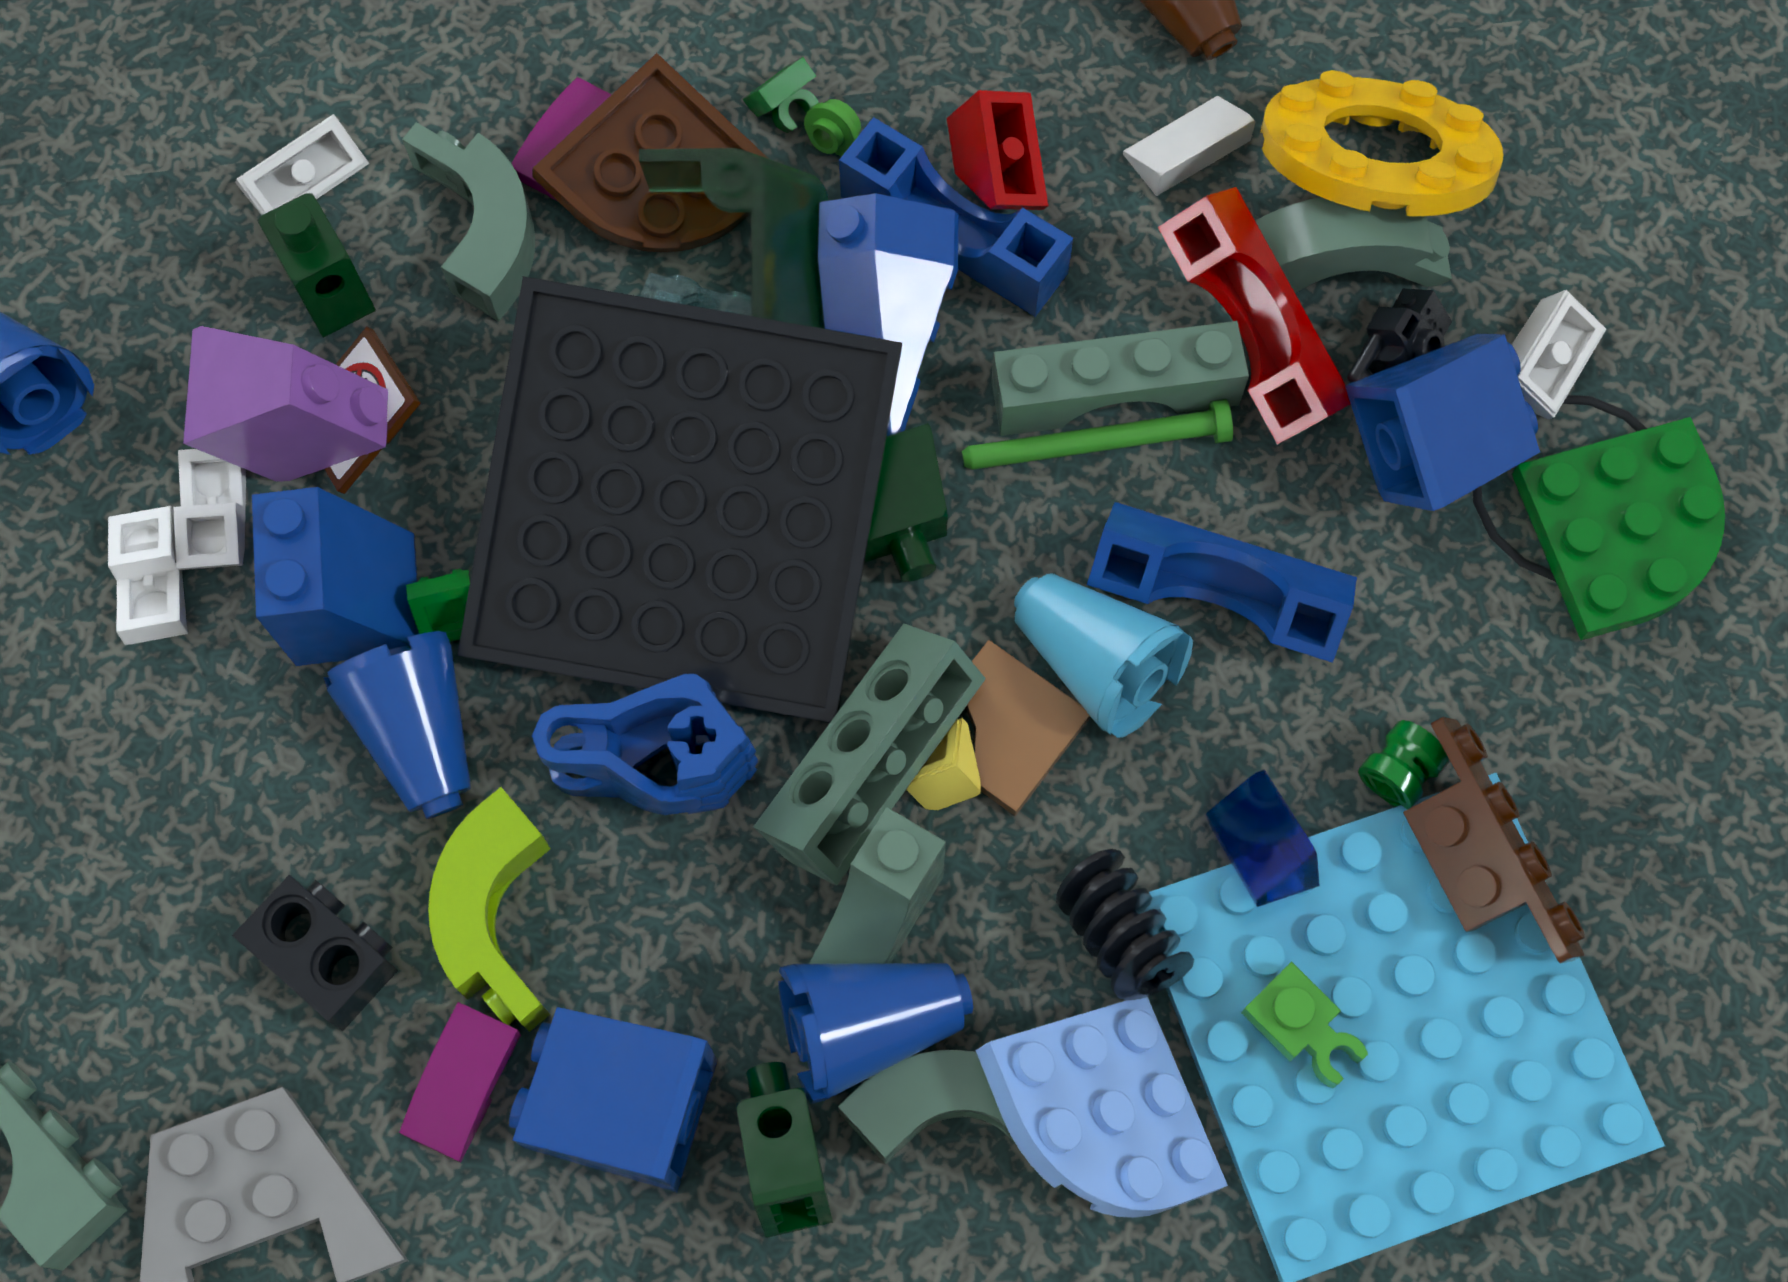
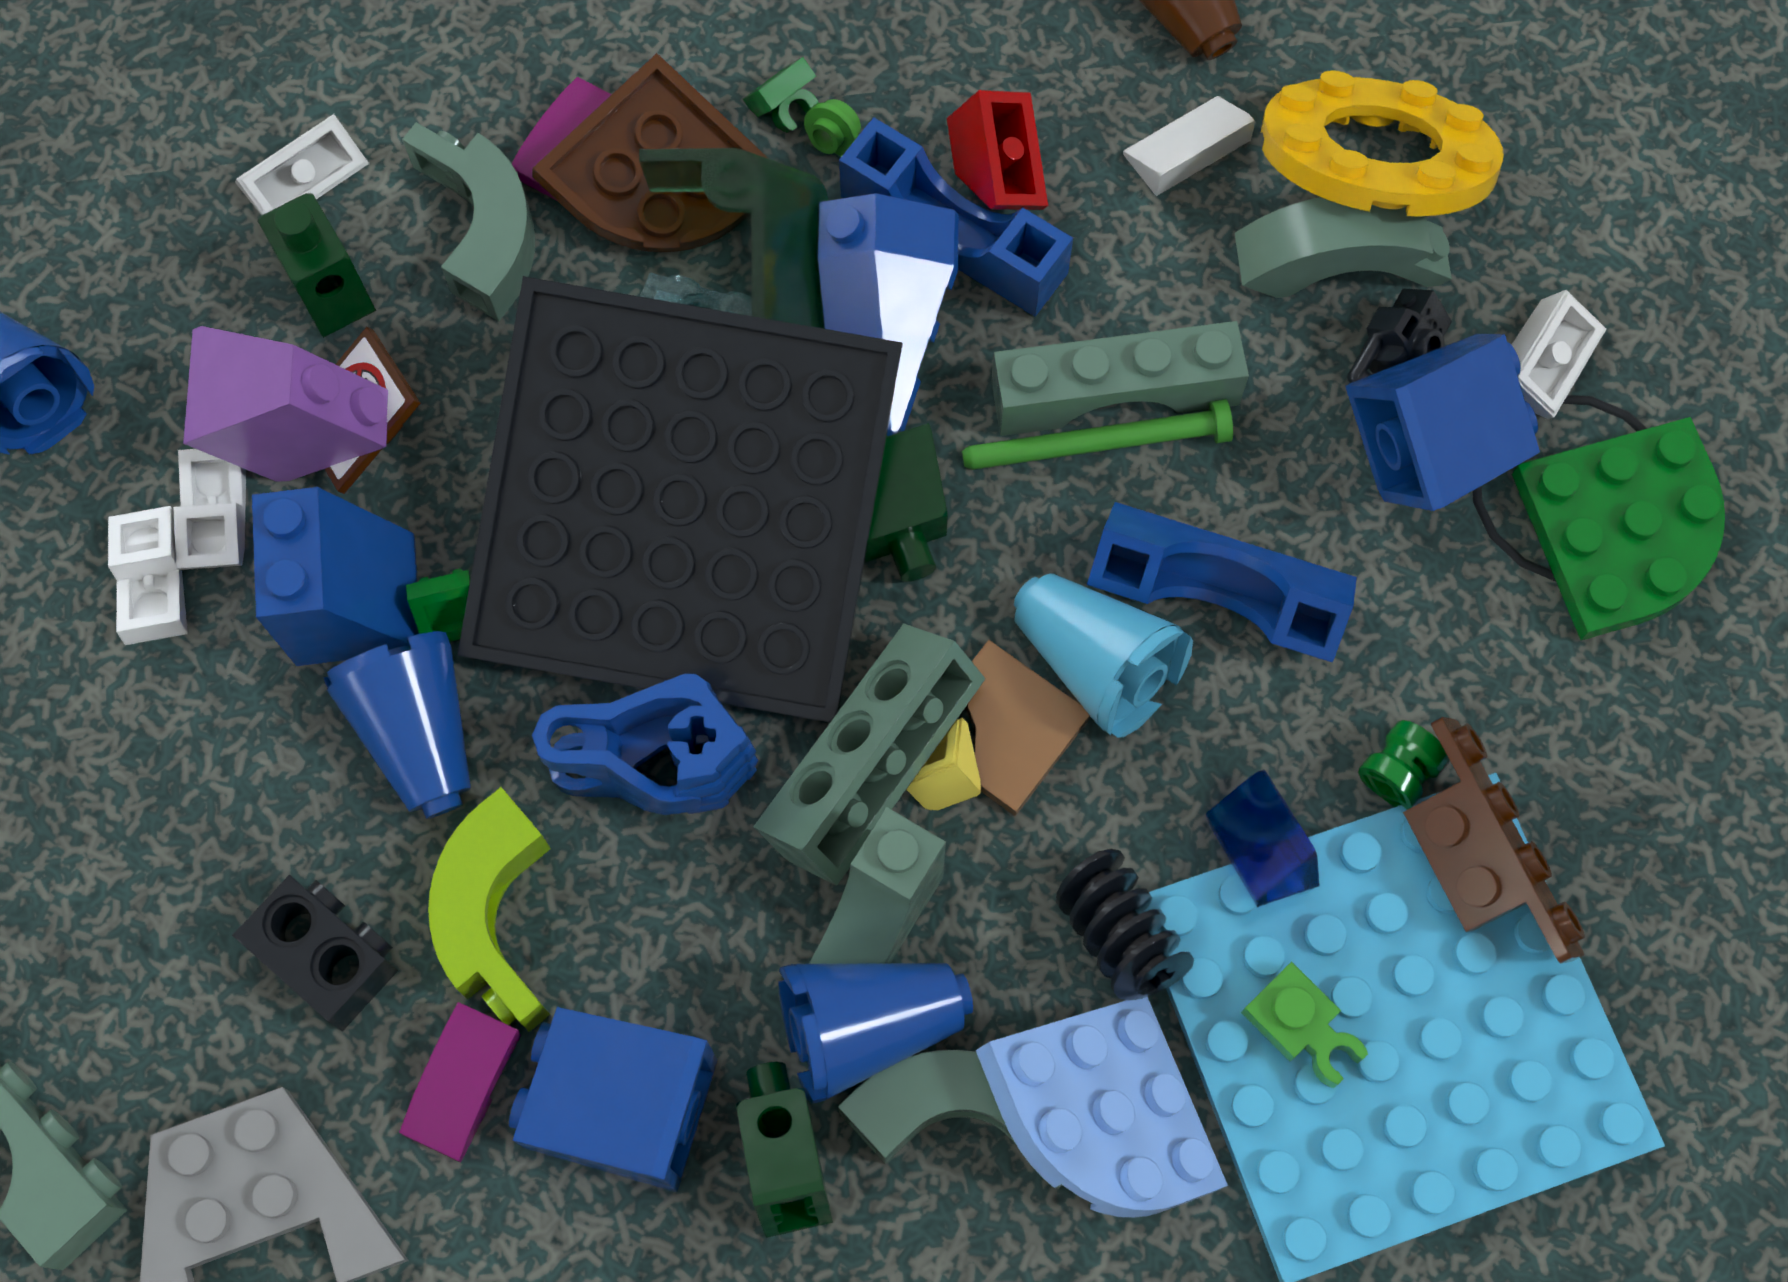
red arch [1158,187,1351,445] -> none

